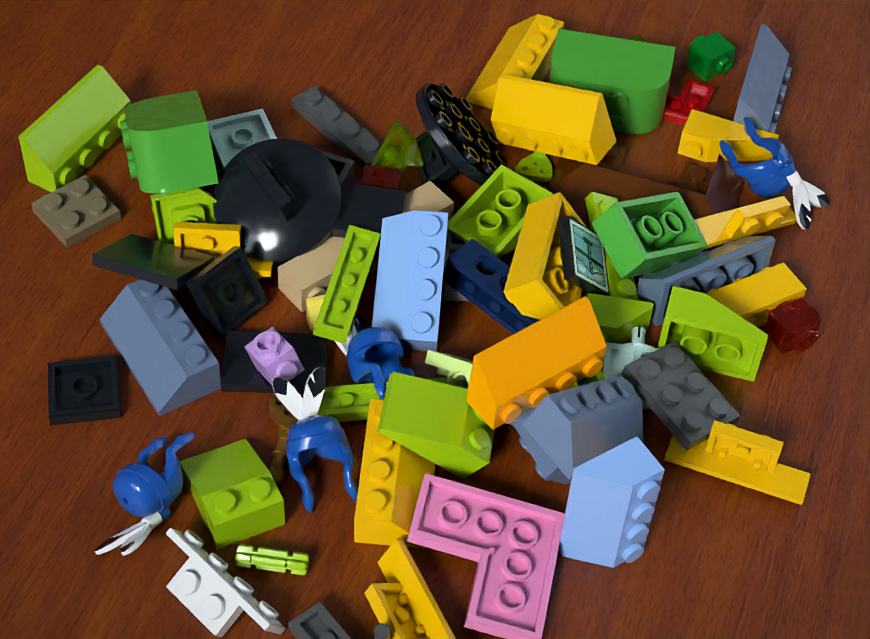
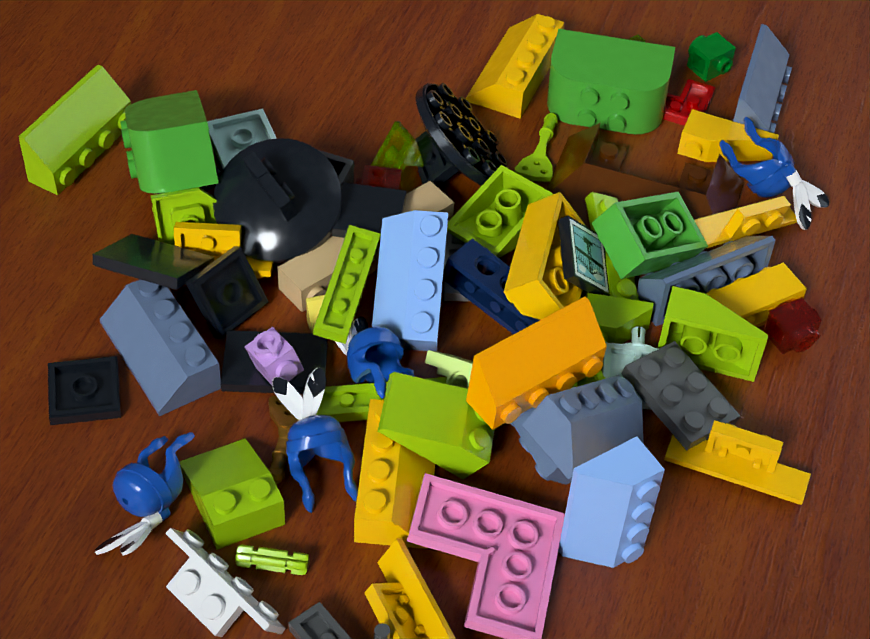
dark tan plate [31,175,121,248] -> none
dark grey plate [292,86,391,173] -> none
yellow slope [491,74,616,165] -> none

